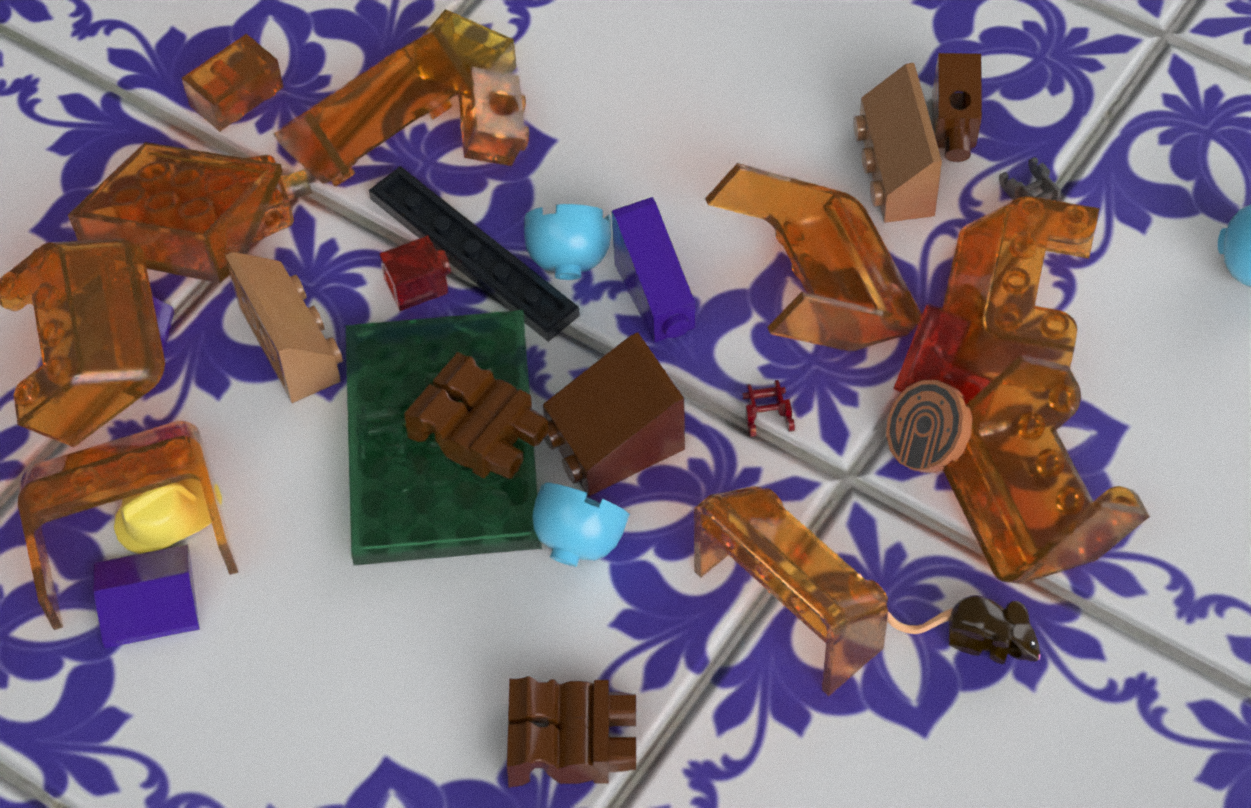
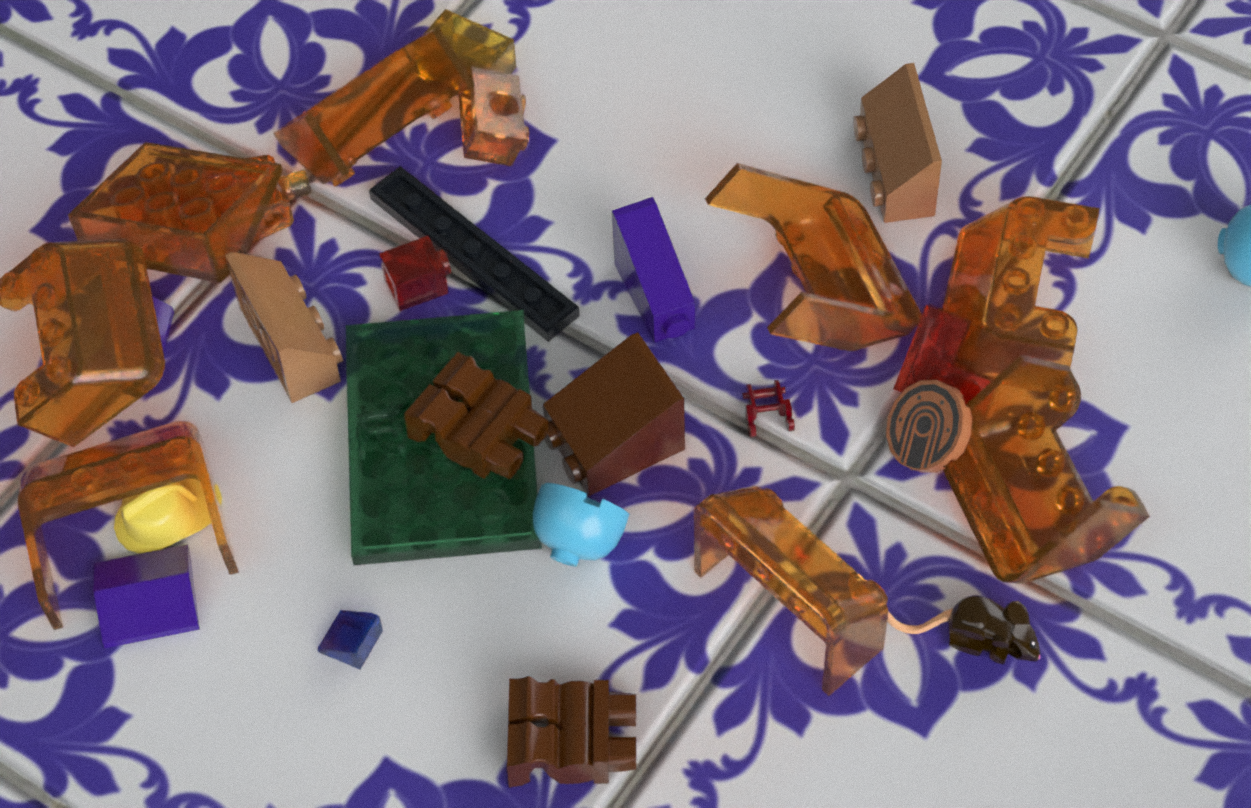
clear orange brick [182,34,284,132] -> none
medium azure cylinder [524,204,611,280] -> none
reddish brown torso [932,53,982,162] -> none
dark grey piece [999,157,1061,214] -> none
none -> clear blue slope [317,610,383,670]

